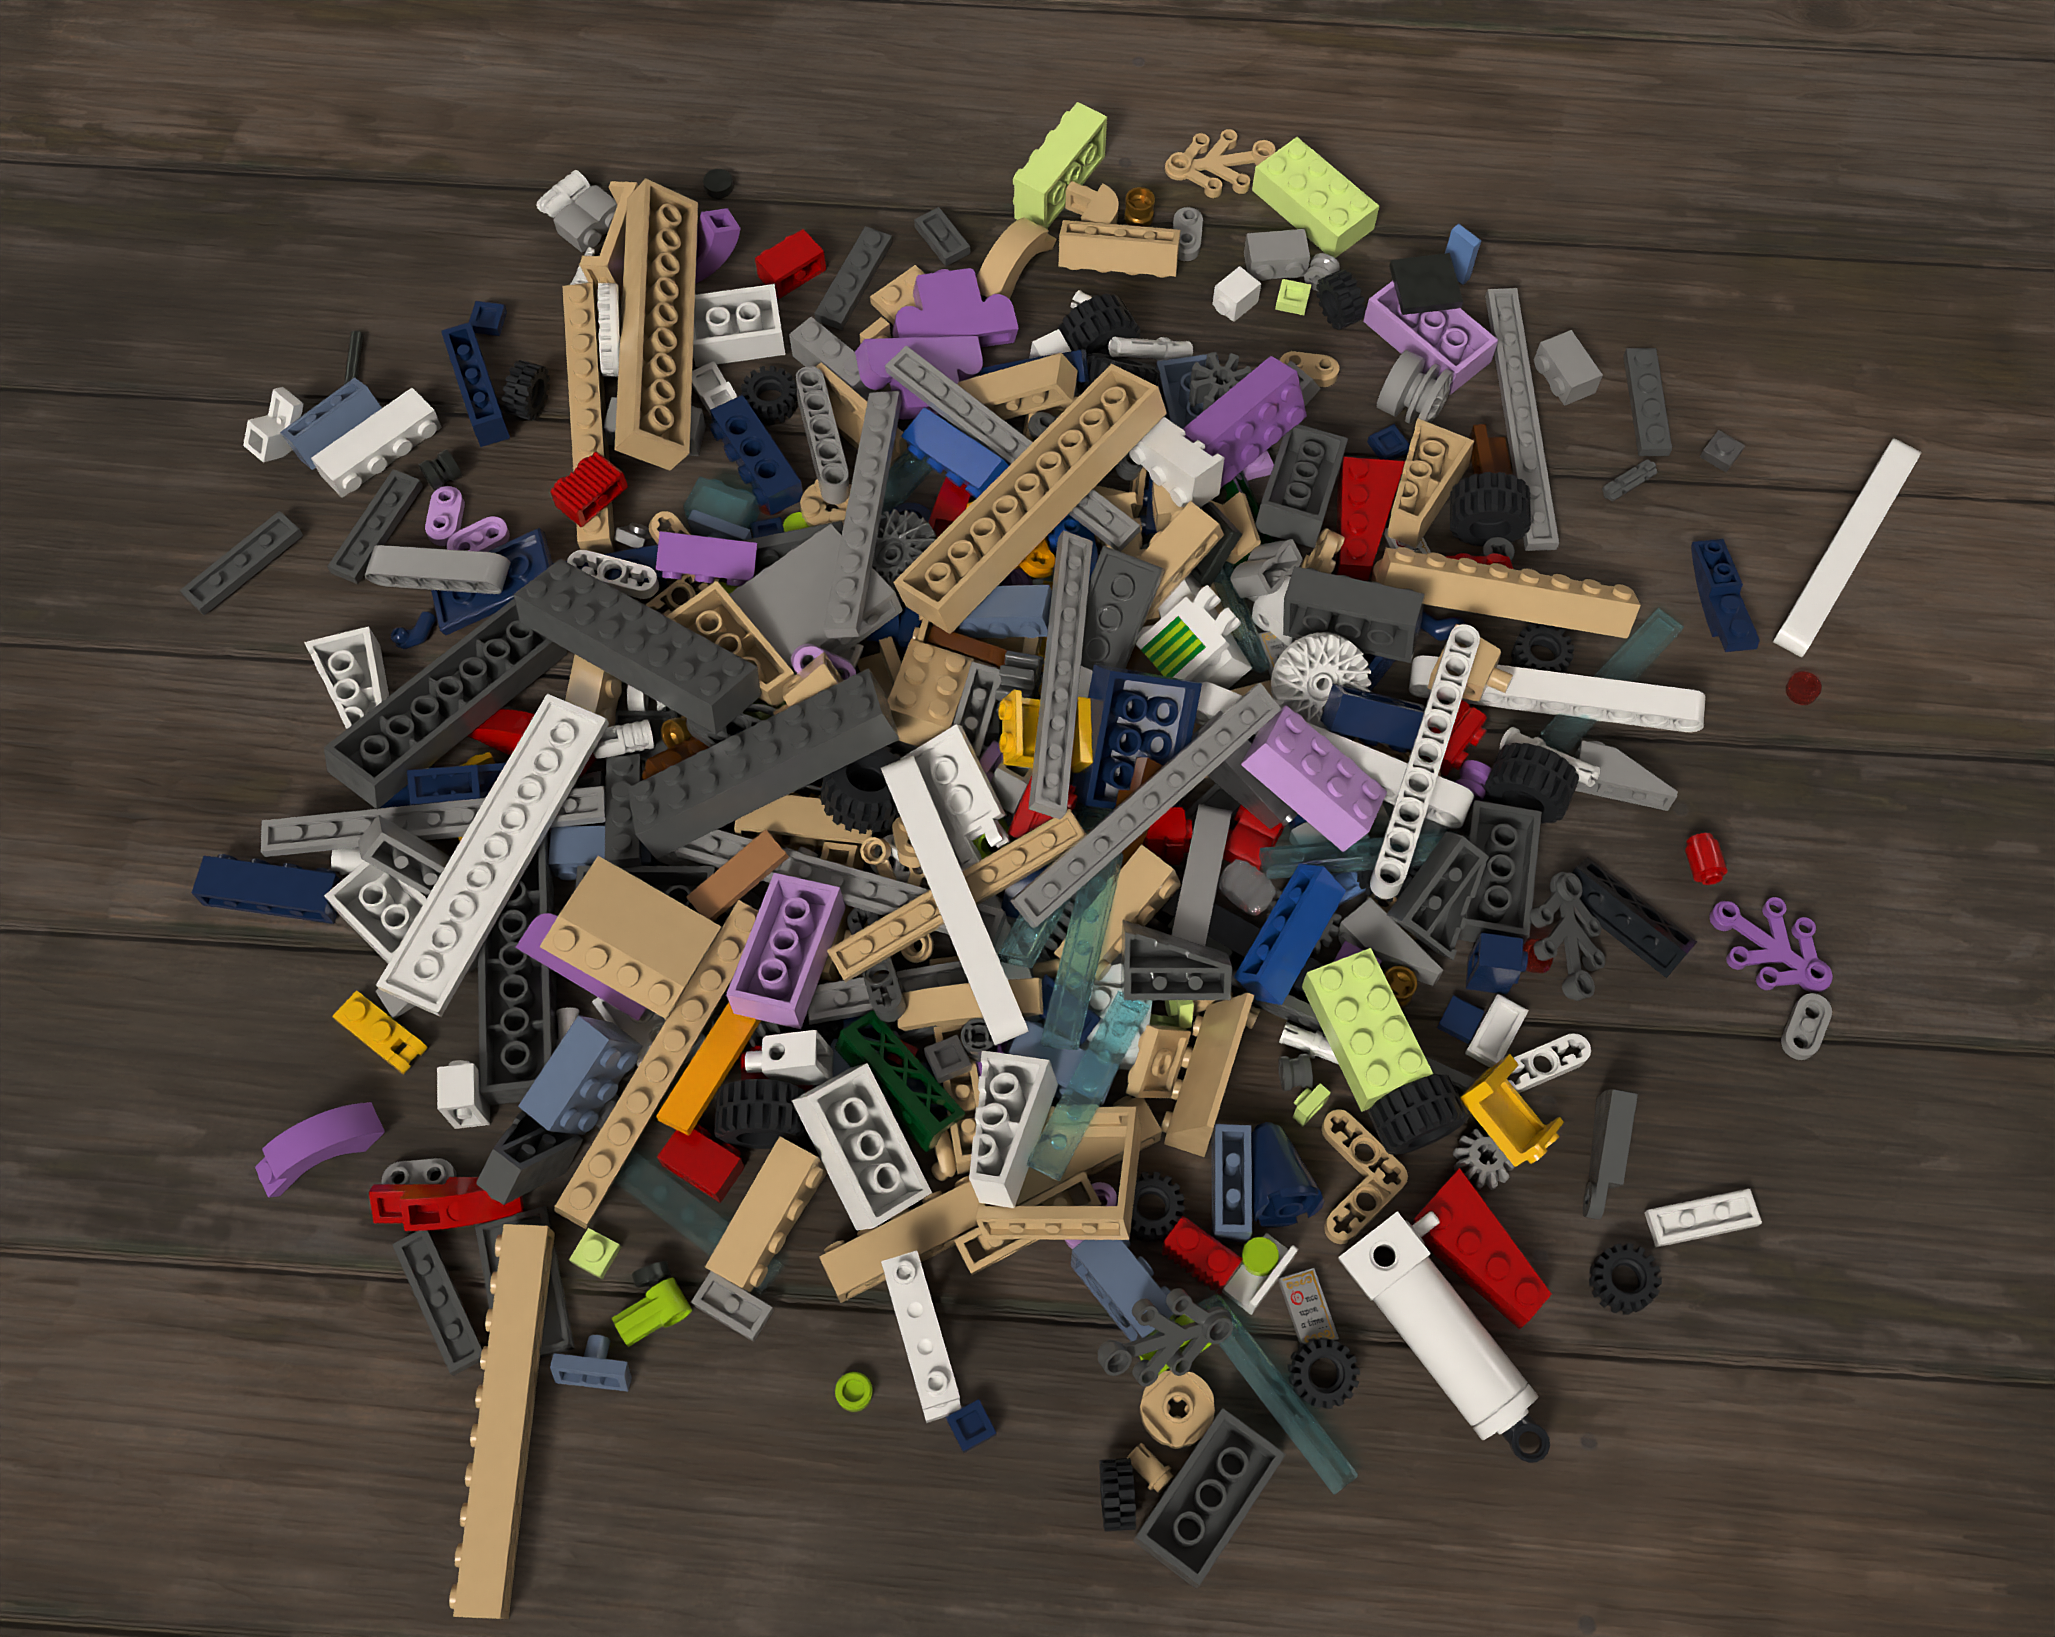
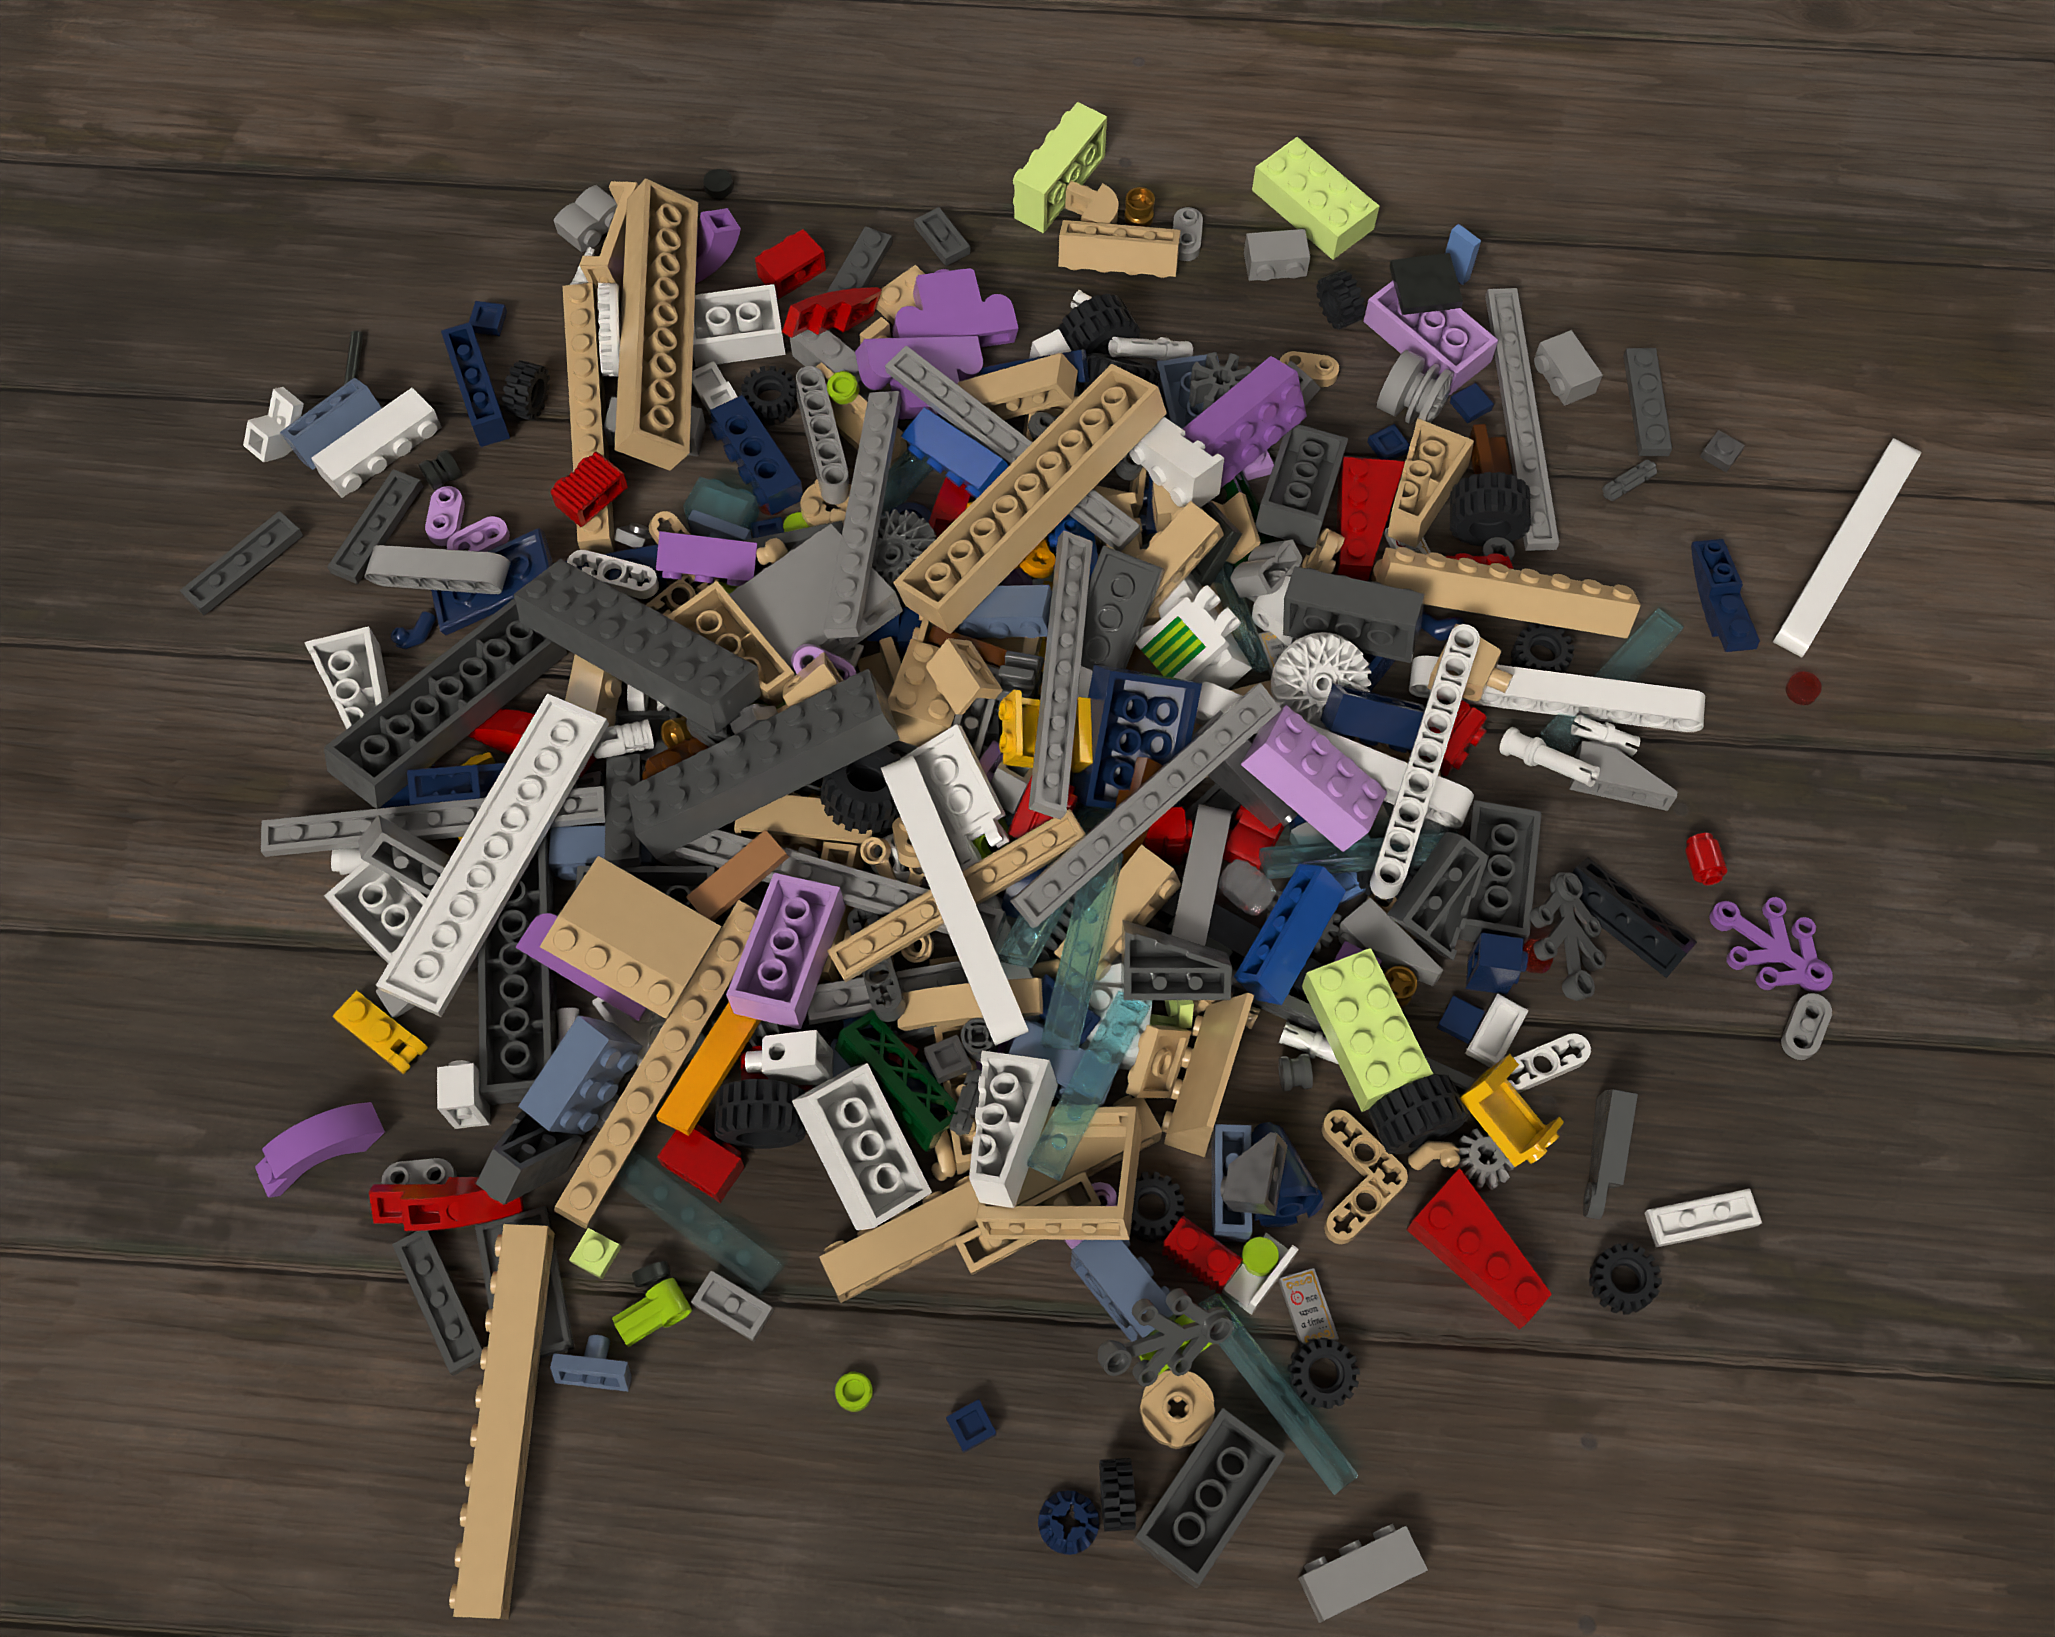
dark blue brick [191,854,341,924] -> none
white hinge [536,170,591,218] -> none
tan wedge [705,1136,827,1292] -> none
white fence [881,1251,962,1423] -> none
tan arch [976,218,1057,299] -> none
tan pin [1127,1443,1174,1493] -> none
tan plant [1165,129,1276,198] -> none
white brick [1212,266,1261,322] -> none
yellowish green plate [1275,279,1311,315] -> none
yellowish green plate [1293,1083,1331,1127] -> none
light grey wheel [1304,253,1340,291] -> none
white piece [1338,1211,1550,1463] -> none
medium lavender wheel [1455,760,1491,806] -> none
black tyre [1484,743,1579,824] -> none
none -> flat silver plate [730,704,778,735]
none -> tan arm [756,538,788,565]
none -> red slope [782,287,882,338]
none -> lime tile [827,371,859,404]
none -> tan panel [926,638,1003,715]
none -> dark grey axle [949,1069,982,1136]
none -> dark blue gear [1038,1491,1099,1555]
none -> flat silver slope [1220,1132,1288,1216]
none -> light grey brick [1298,1524,1428,1623]
none -> tan arm [1408,1141,1460,1170]
none -> dark blue tile [1450,383,1494,424]
none -> white pin [1571,714,1640,756]

